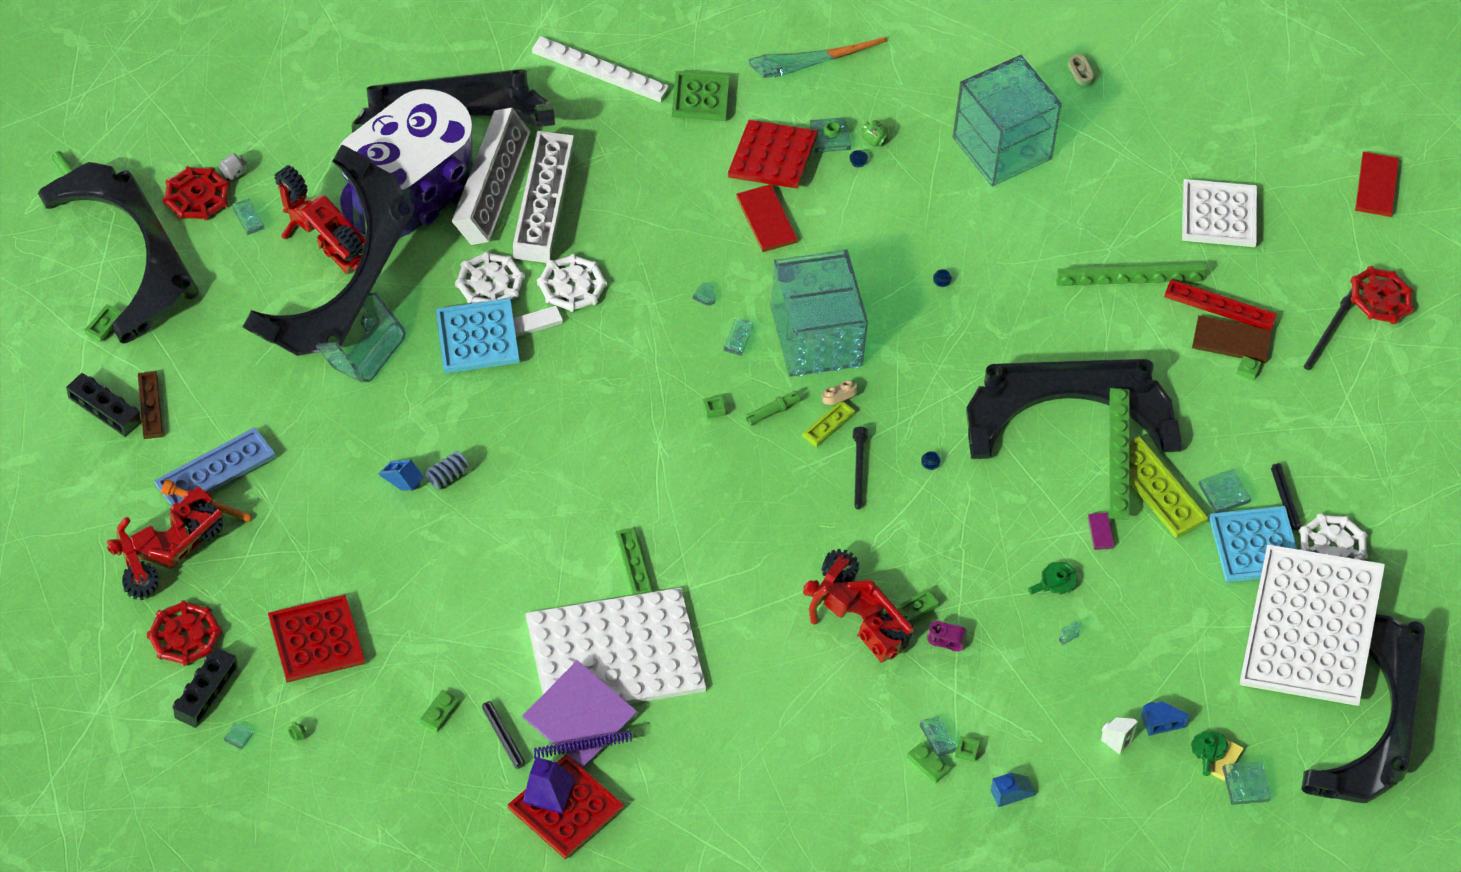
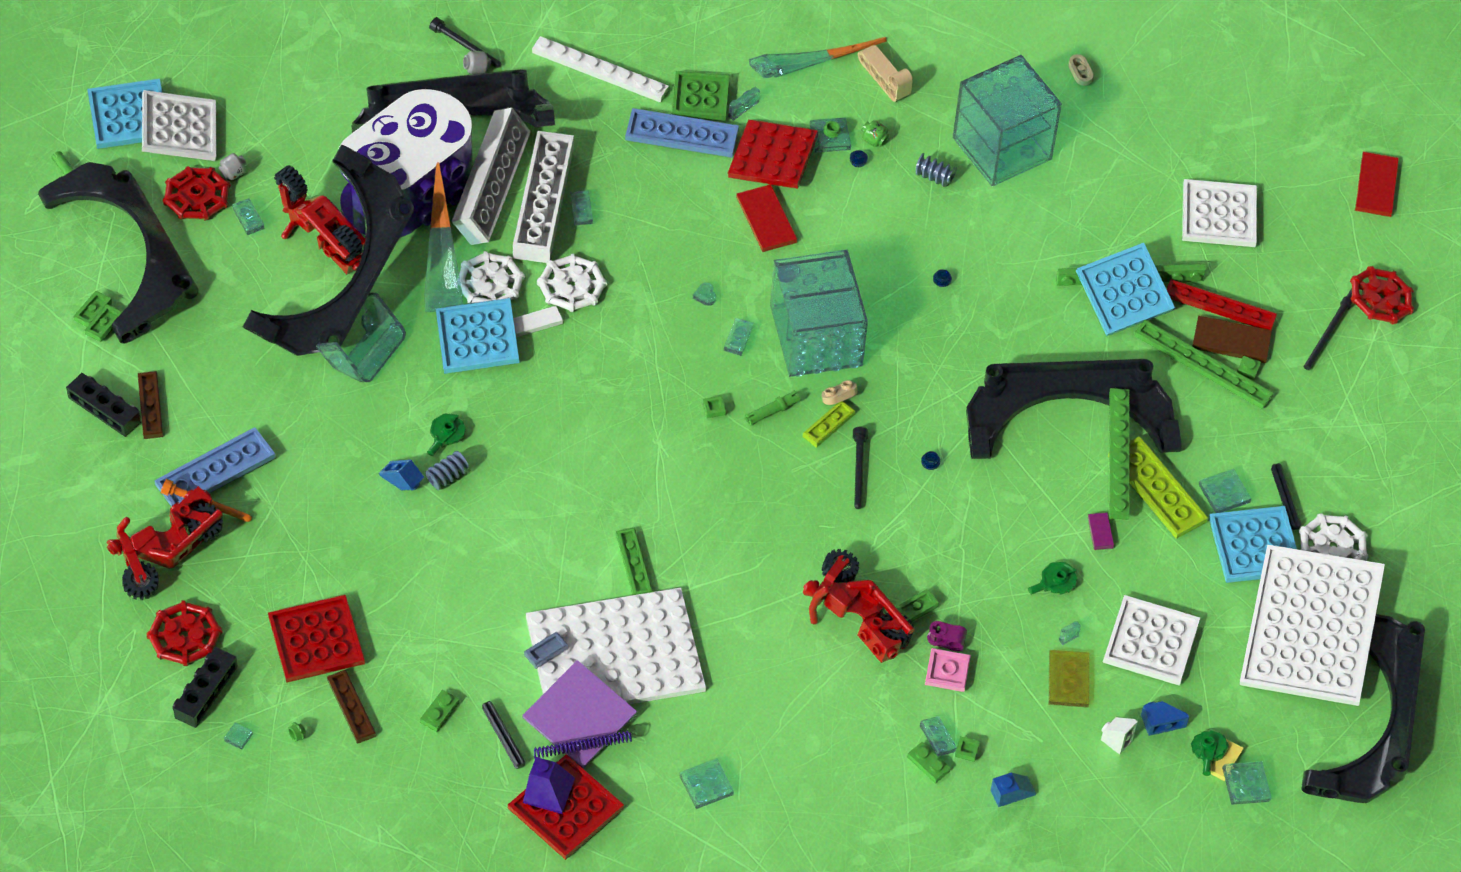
none -> bright green plate [74,291,112,327]
none -> medium azure plate [87,79,162,149]
none -> white plate [142,90,216,161]
none -> reddish brown tile [327,670,376,744]
none -> clear light blue plate [424,162,463,312]
none -> green piece [427,413,466,456]
none -> black piece [429,17,501,68]
none -> light grey head [463,51,491,74]
none -> sand blue tile [524,631,568,669]
none -> clear light blue plate [570,191,593,225]
none -> medium blue plate [625,108,739,158]
none -> clear light blue plate [680,758,734,809]
none -> clear light blue plate [728,87,760,120]
none -> tan beam [858,45,913,102]
none -> sand blue piece [916,153,957,187]
none -> bright pink plate [925,648,971,692]
none -> clear yellow tile [1048,650,1089,707]
none -> medium azure plate [1076,243,1175,336]
none -> white plate [1103,595,1200,686]
none -> bright green plate [1134,320,1273,409]

